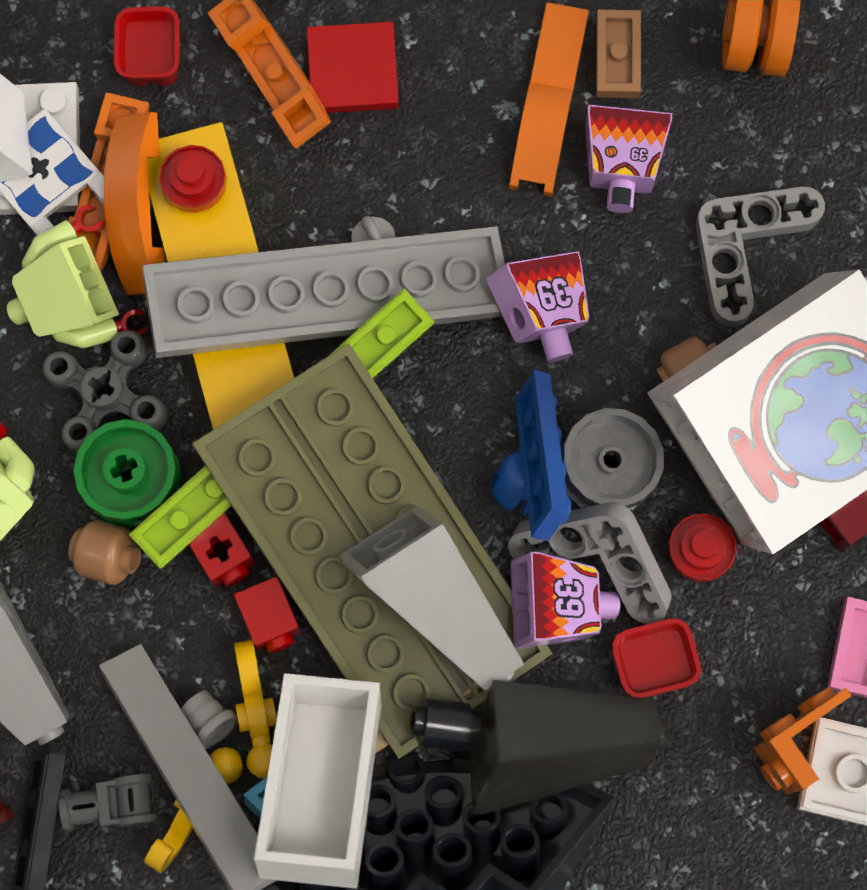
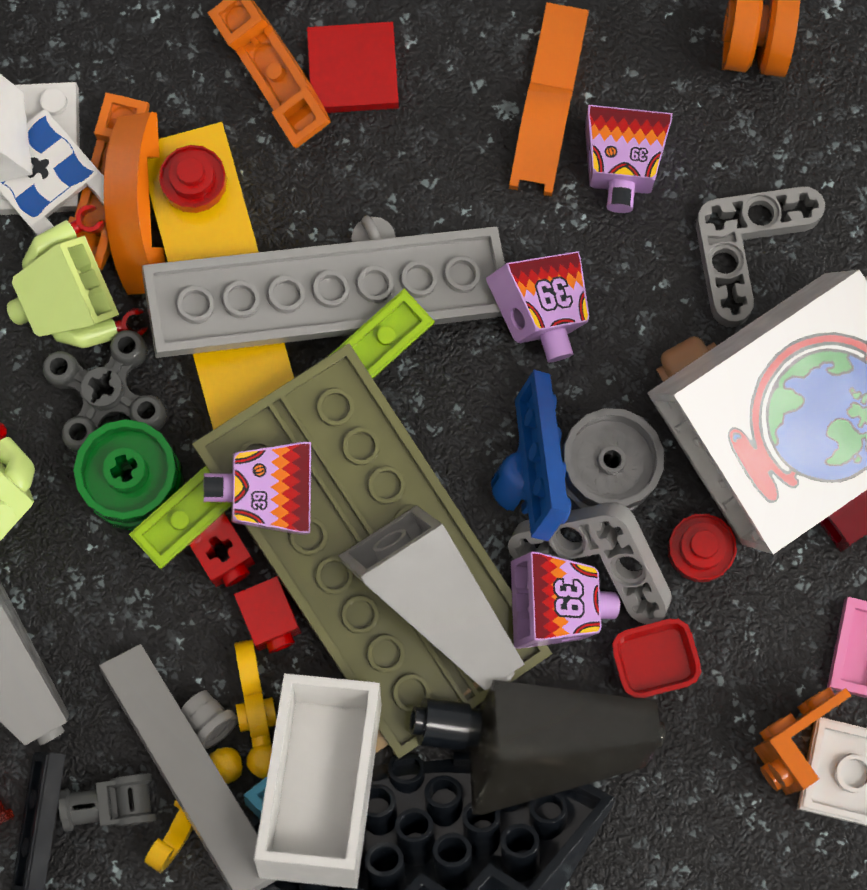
medium nougat head [68,520,141,585] -> none
red piece [114,6,180,86] -> none
medium nougat plate [596,10,641,98] -> none
none -> torso [204,442,311,535]

